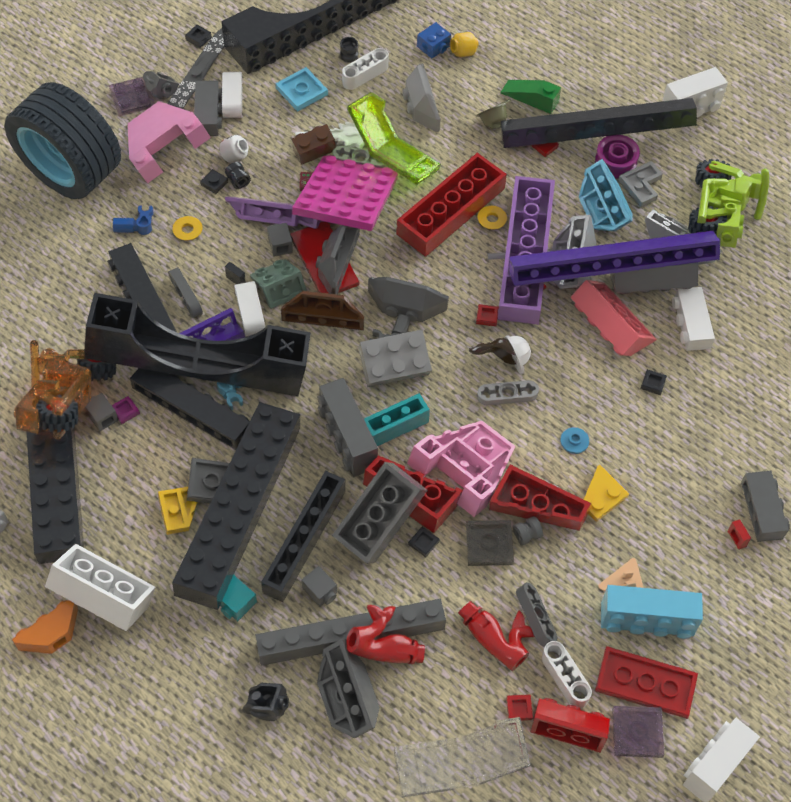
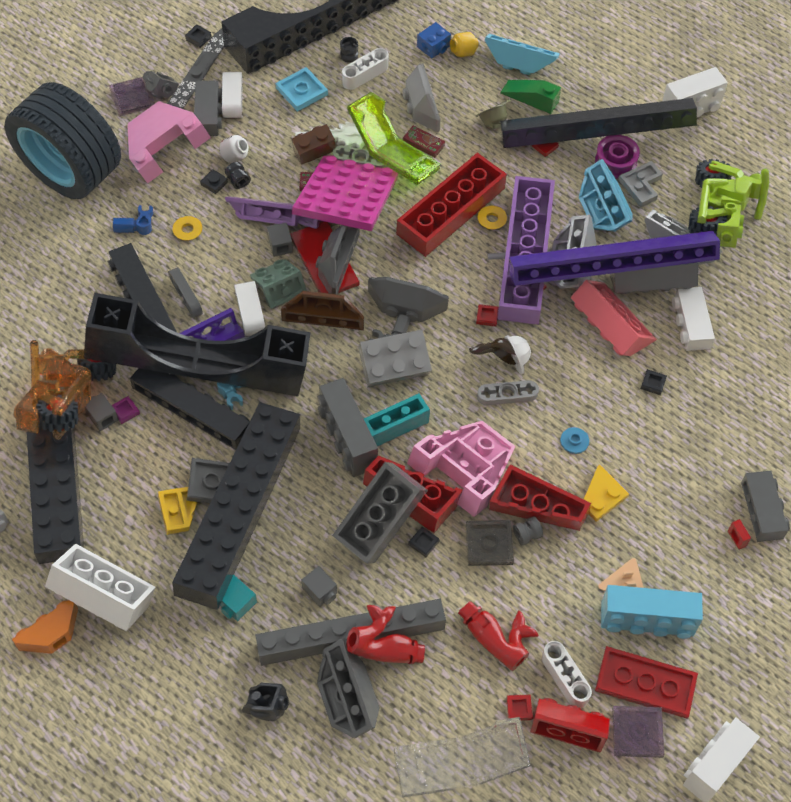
black tile [225,262,246,284] -> none
black brick [261,470,346,602] -> none
dark grey beam [516,582,558,647] -> none
none -> dark red tile [403,125,445,158]
none -> medium azure wedge [485,34,560,75]

